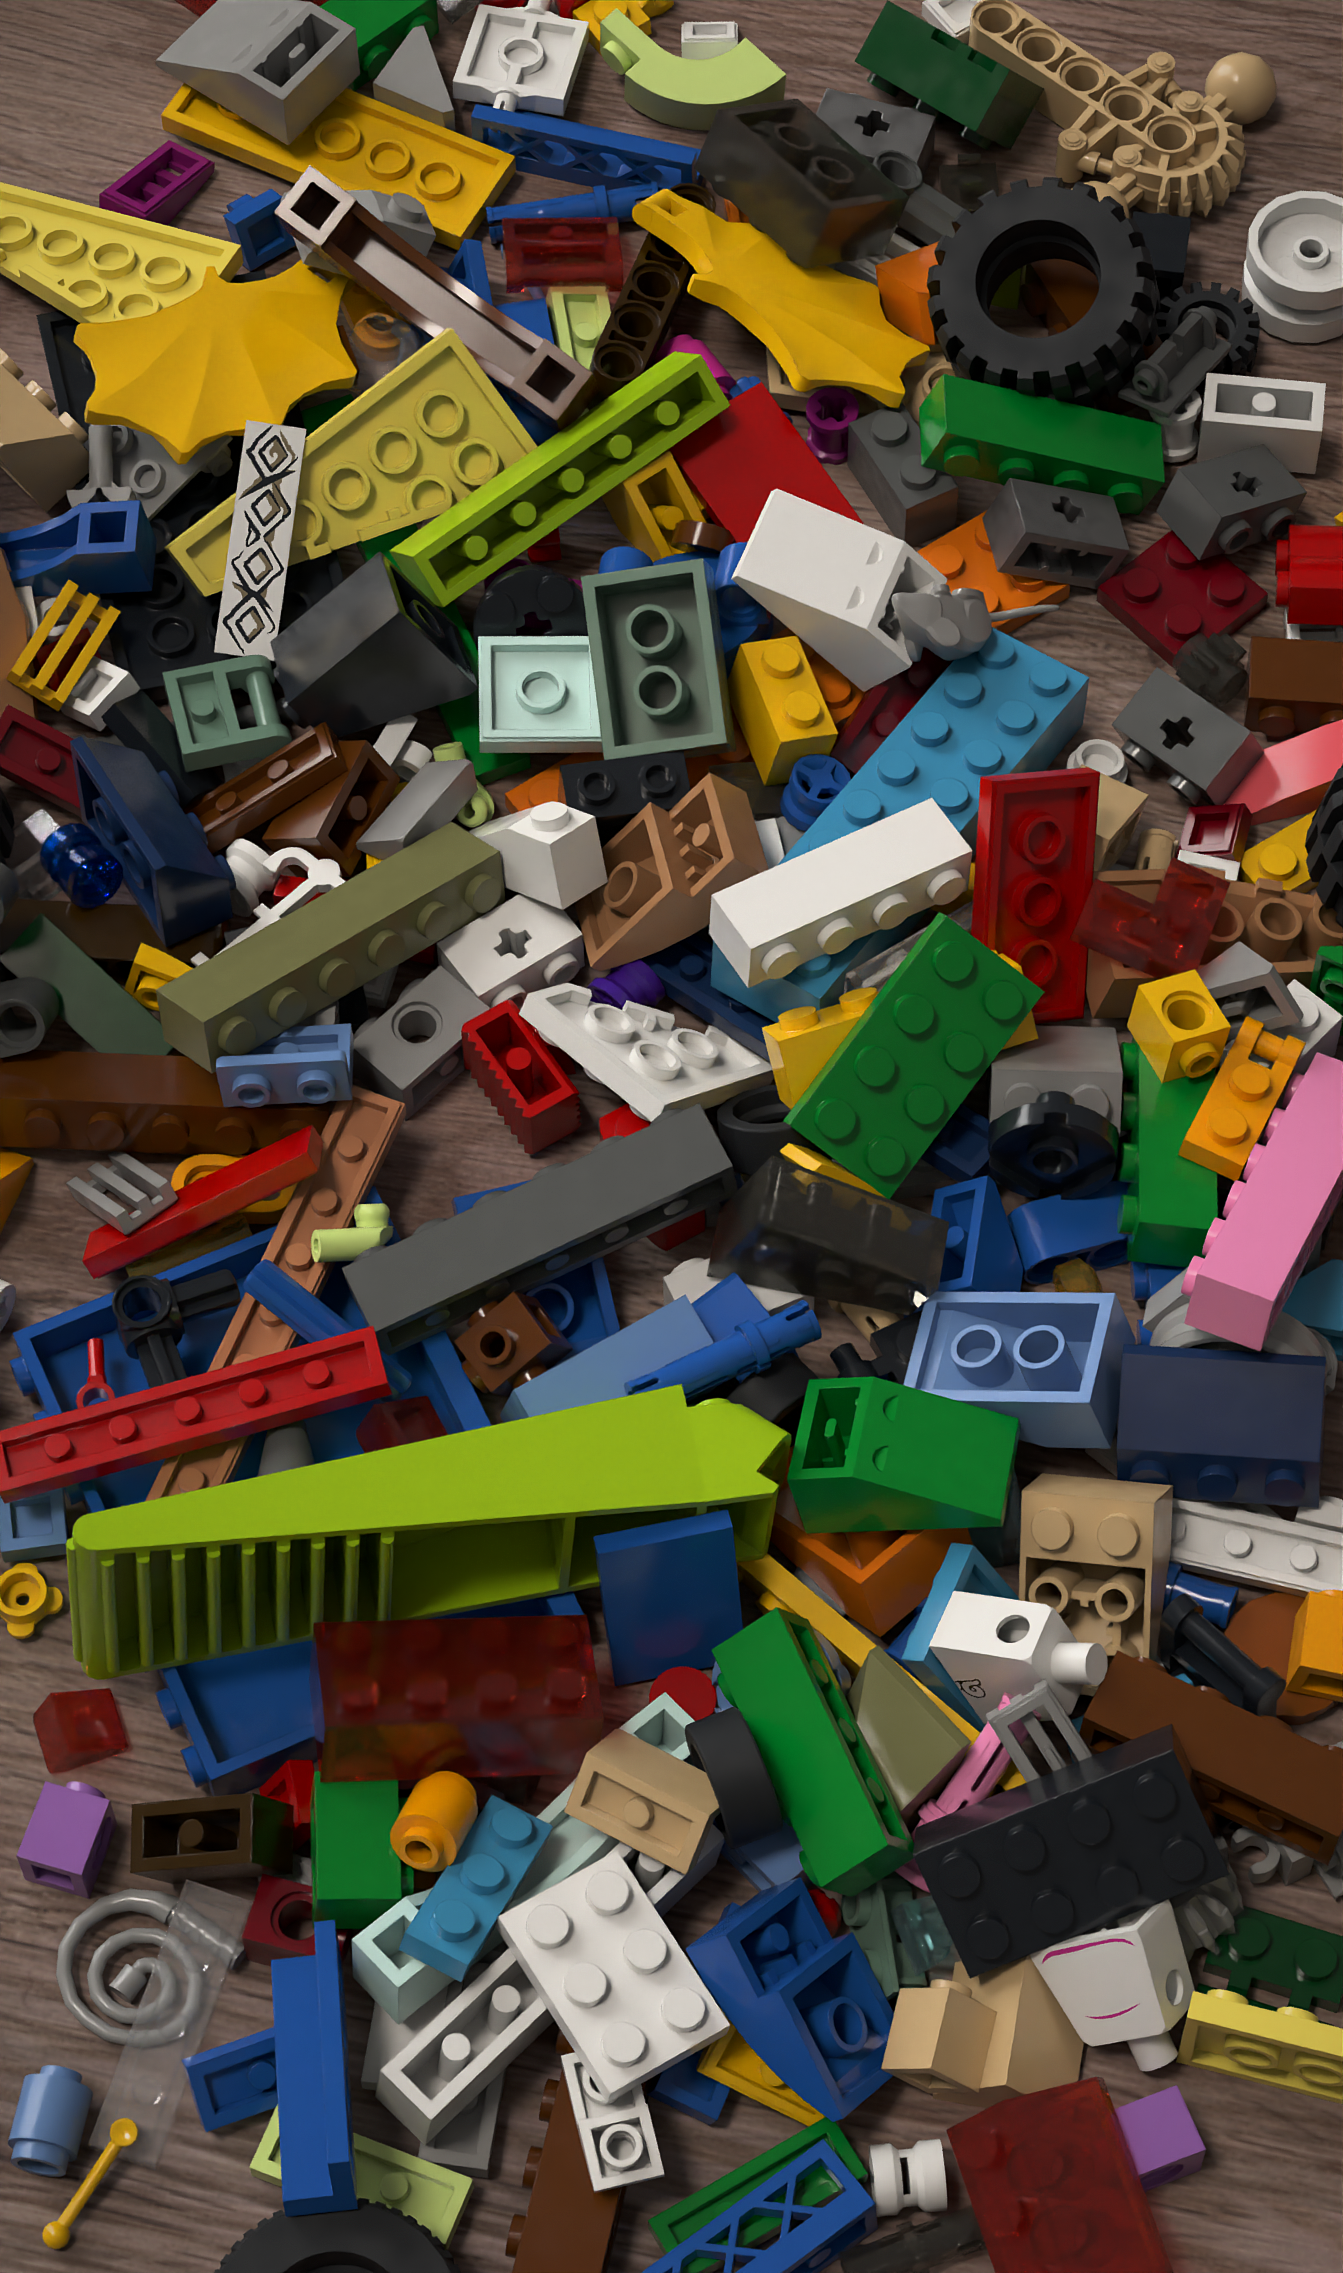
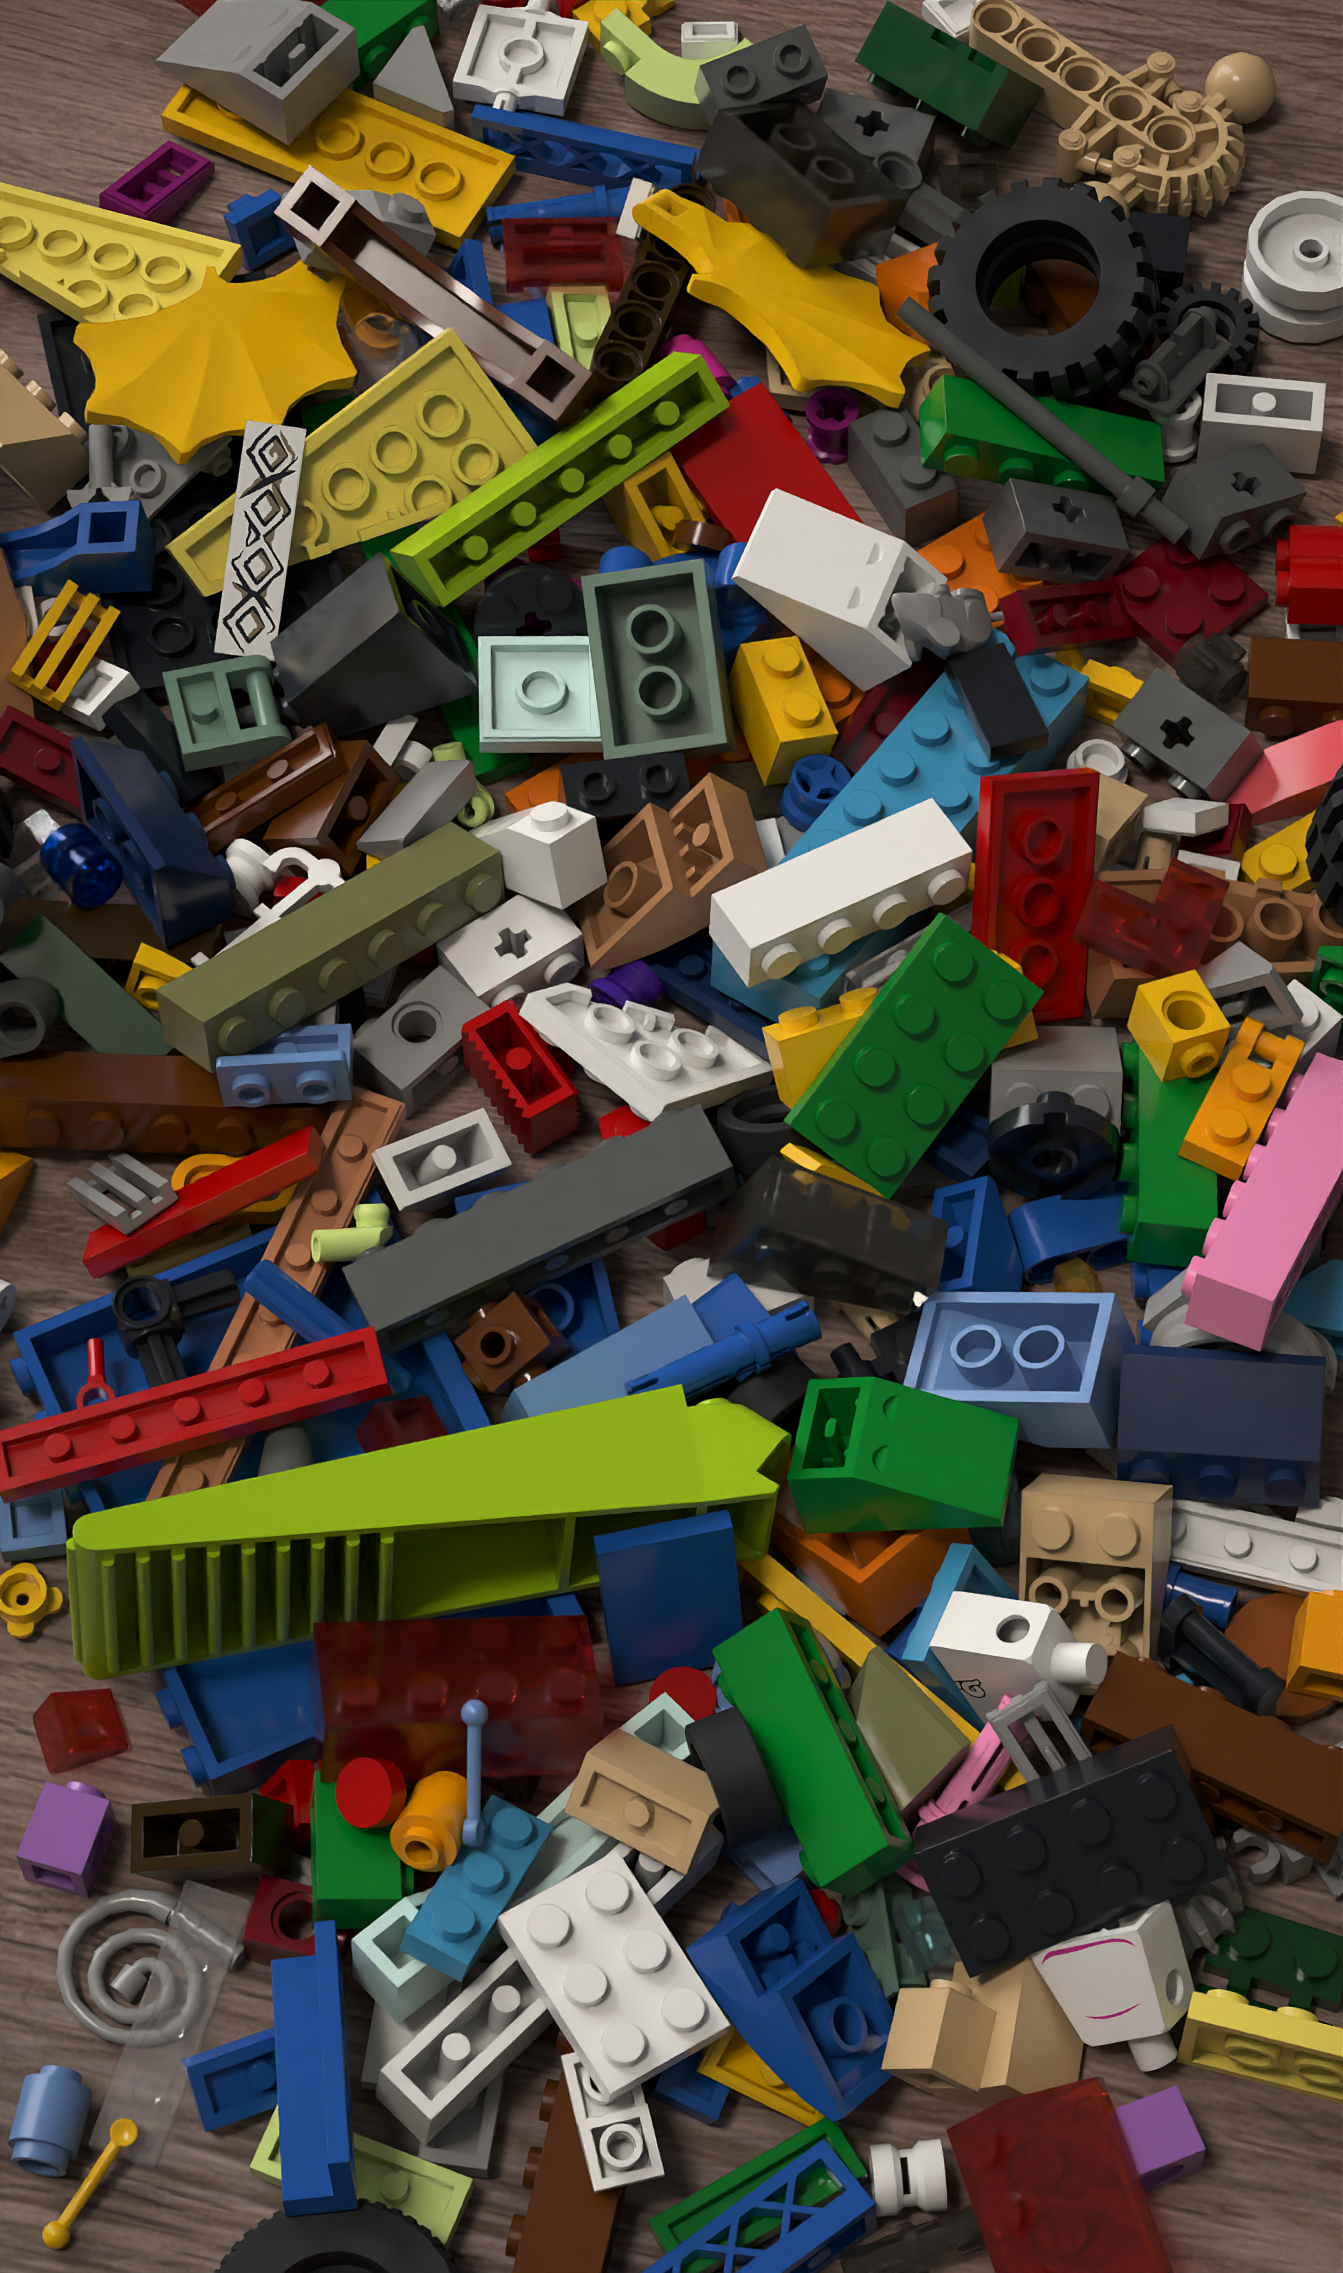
none -> red tile [336,1757,406,1828]
none -> white slope [371,1108,512,1212]
none -> medium blue hinge [461,1699,489,1847]
none -> white tile [616,177,662,245]
none -> dark grey brick [694,24,828,141]
none -> dark grey bar [894,296,1190,544]
none -> black tile [944,642,1049,762]
none -> dark red plate [998,579,1136,657]
none -> yellow plate [1055,649,1144,726]
none -> white tile [1142,797,1229,837]

